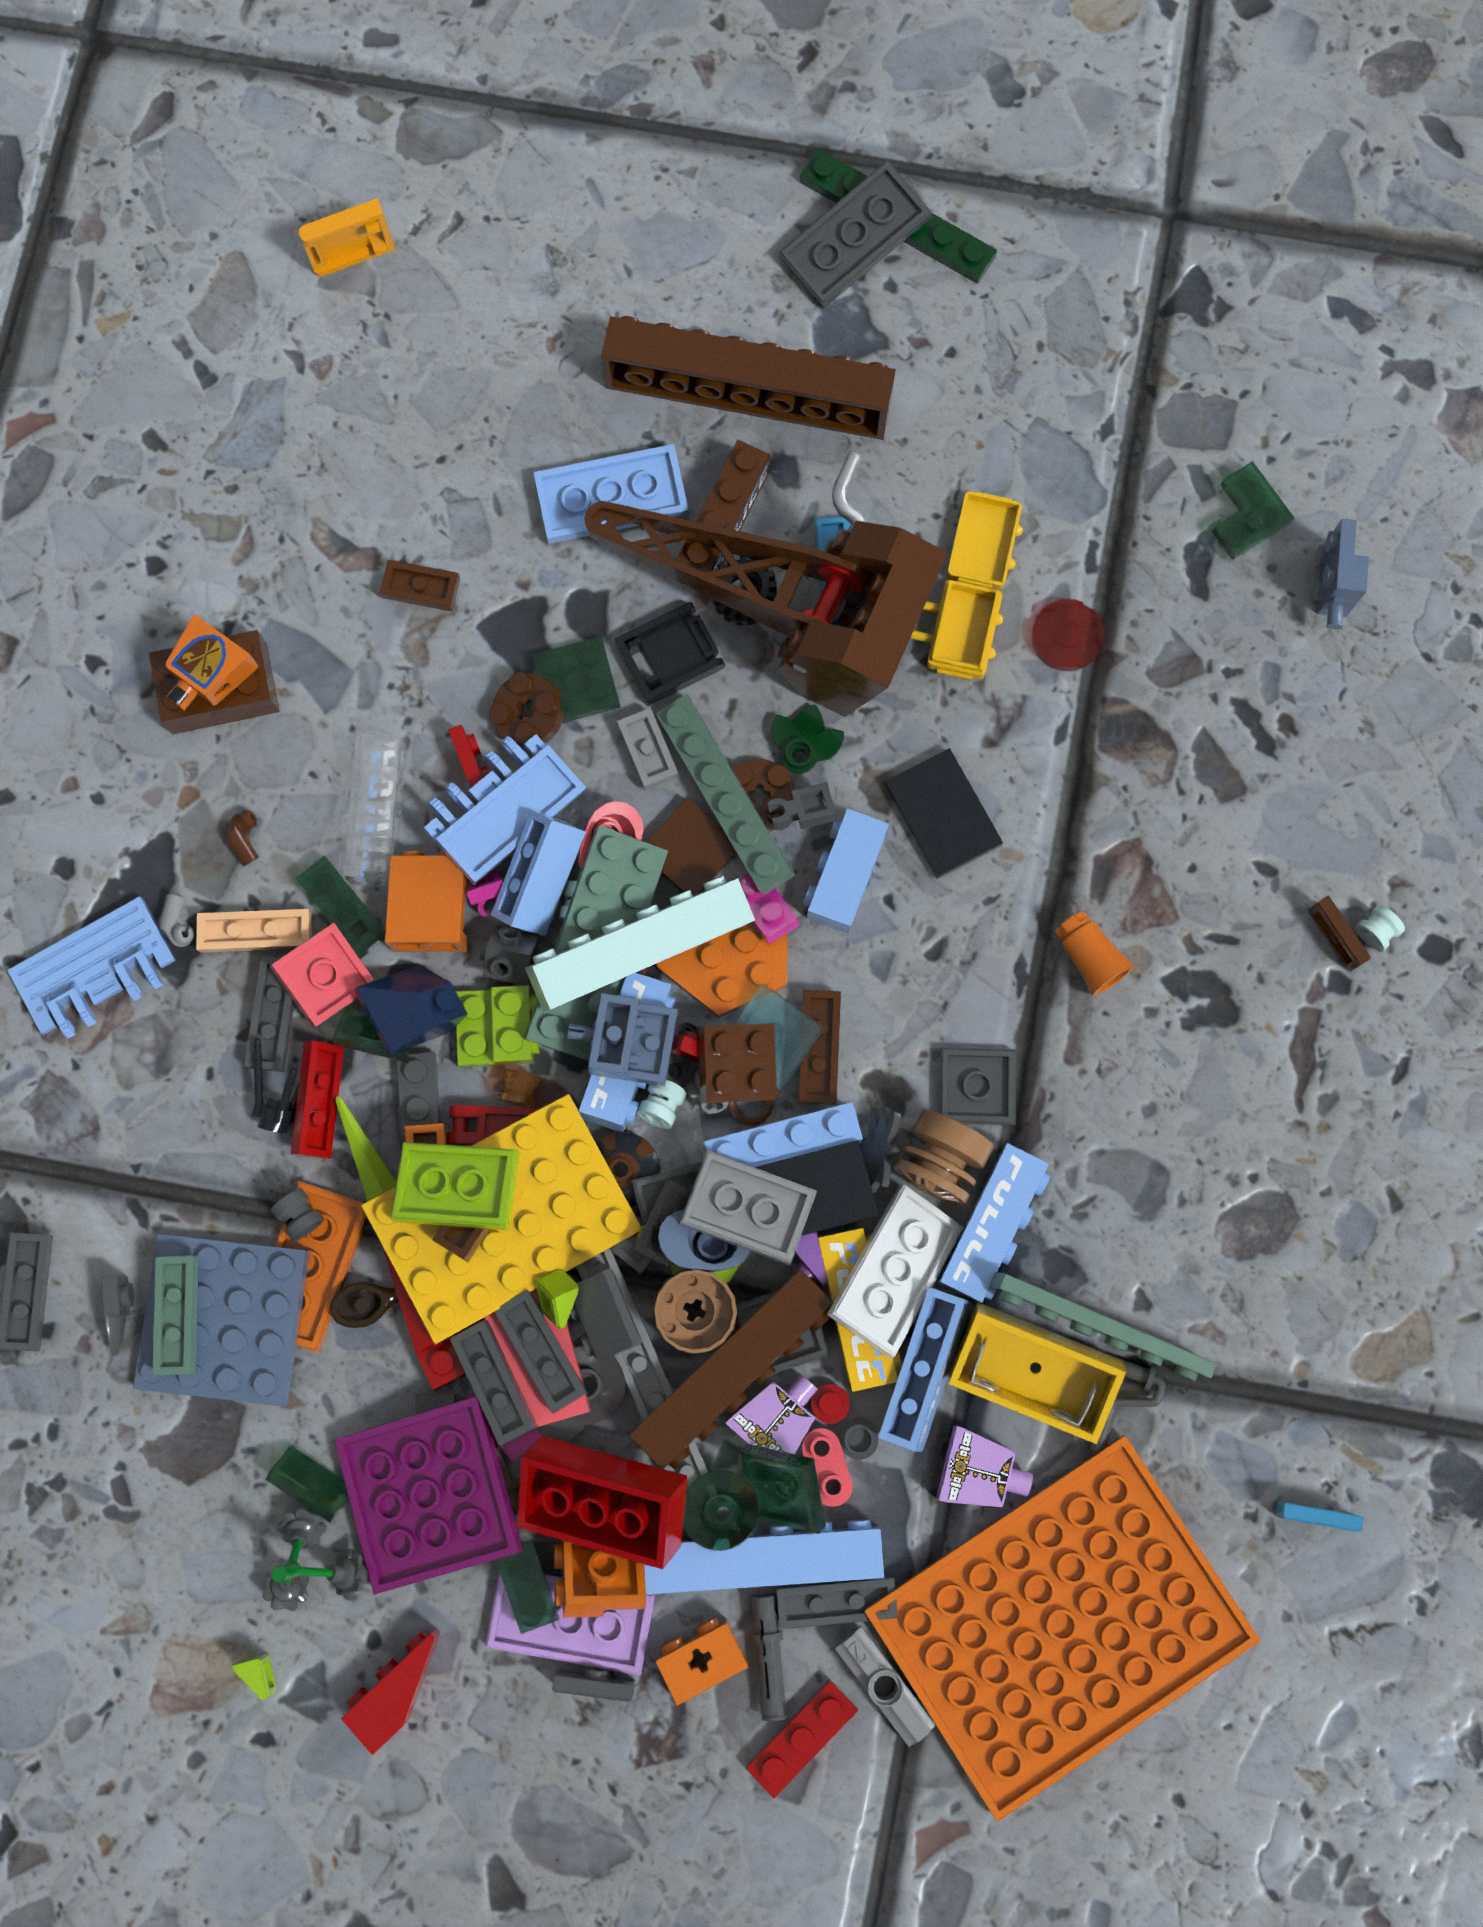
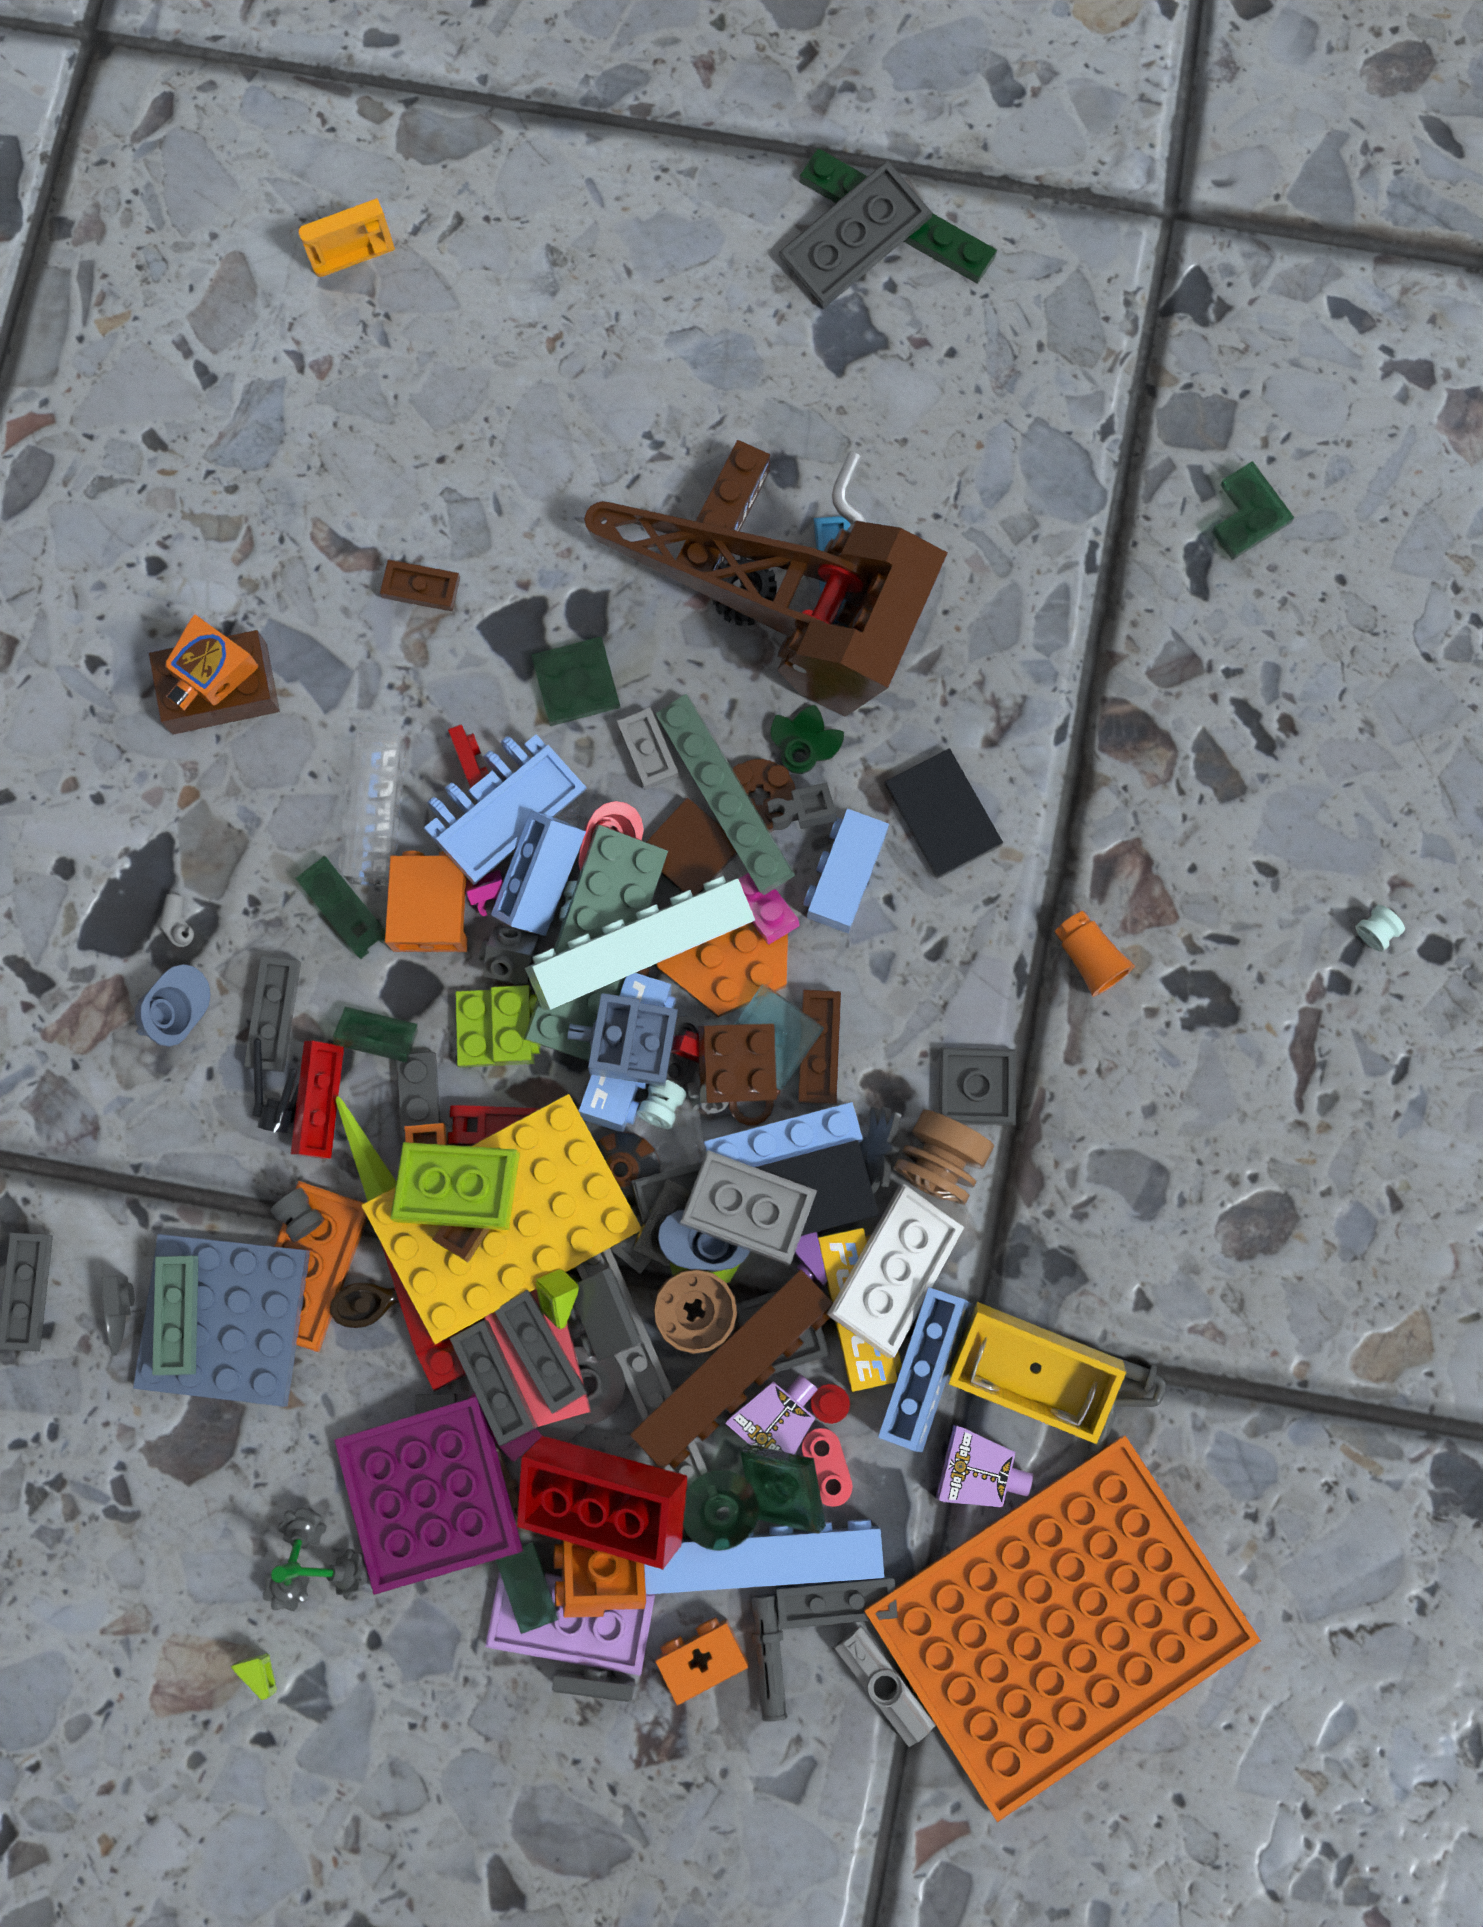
light blue hinge [7,896,176,1038] -> none
light nougat plate [196,909,312,953] -> none
reddish brown arm [226,810,259,867] -> none
clear green plate [265,1446,349,1523] -> none
coral plate [270,923,375,1028] -> none
red slope [341,1628,440,1755] -> none
dark blue slope [354,965,468,1056] -> none
reddish brown plate [489,672,564,747] -> none
clear orange wheel [497,1069,541,1108] -> none
light blue plate [533,444,689,544] -> none
reddish brown brick [601,316,896,440] -> none
black container [614,602,725,706] -> none
red plate [746,1679,859,1798] -> none
dark grey plate [839,1420,878,1460] -> none
yellow piece [910,491,1023,681] -> none
light blue brick [937,1143,1050,1303] -> none
sand green plate [990,1272,1217,1381] -> none
clear red tile [1031,599,1105,671] -> none
dark azure tile [1274,1500,1364,1532] -> none
reddish brown tile [1308,895,1371,972] -> none
sand blue plate [1313,518,1369,630] -> none
none -> sand blue piece [135,964,211,1047]

